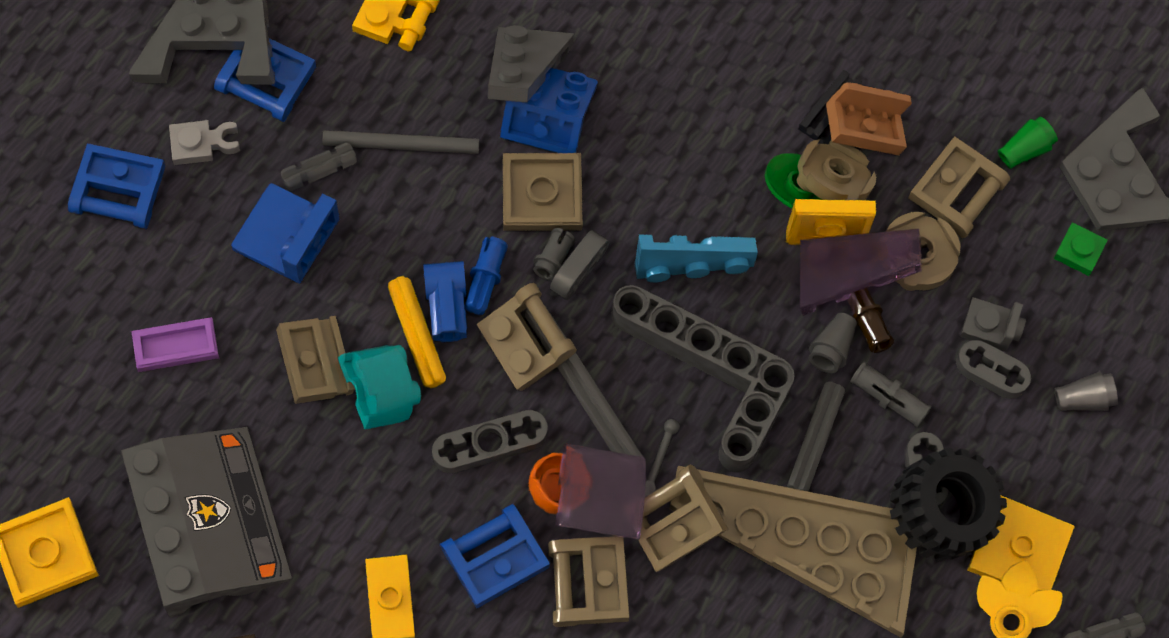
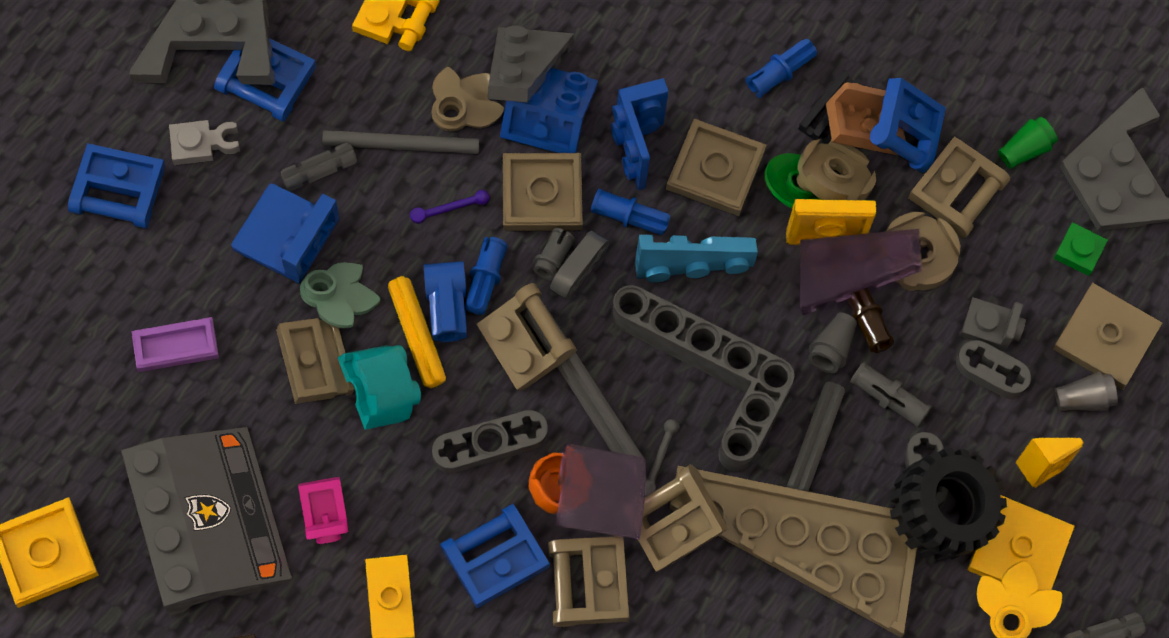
none -> dark pink bracket [298,477,349,544]
none -> sand green plate [300,262,380,328]
none -> dark purple hinge [410,190,490,224]
none -> dark tan plate [432,67,504,132]
none -> blue axle [591,188,670,235]
none -> blue bracket [610,78,669,190]
none -> dark tan plate [666,119,767,216]
none -> blue axle [745,39,817,98]
none -> blue plate [870,78,946,173]
none -> yellow slope [1016,438,1084,488]
none -> dark tan plate [1053,282,1162,390]

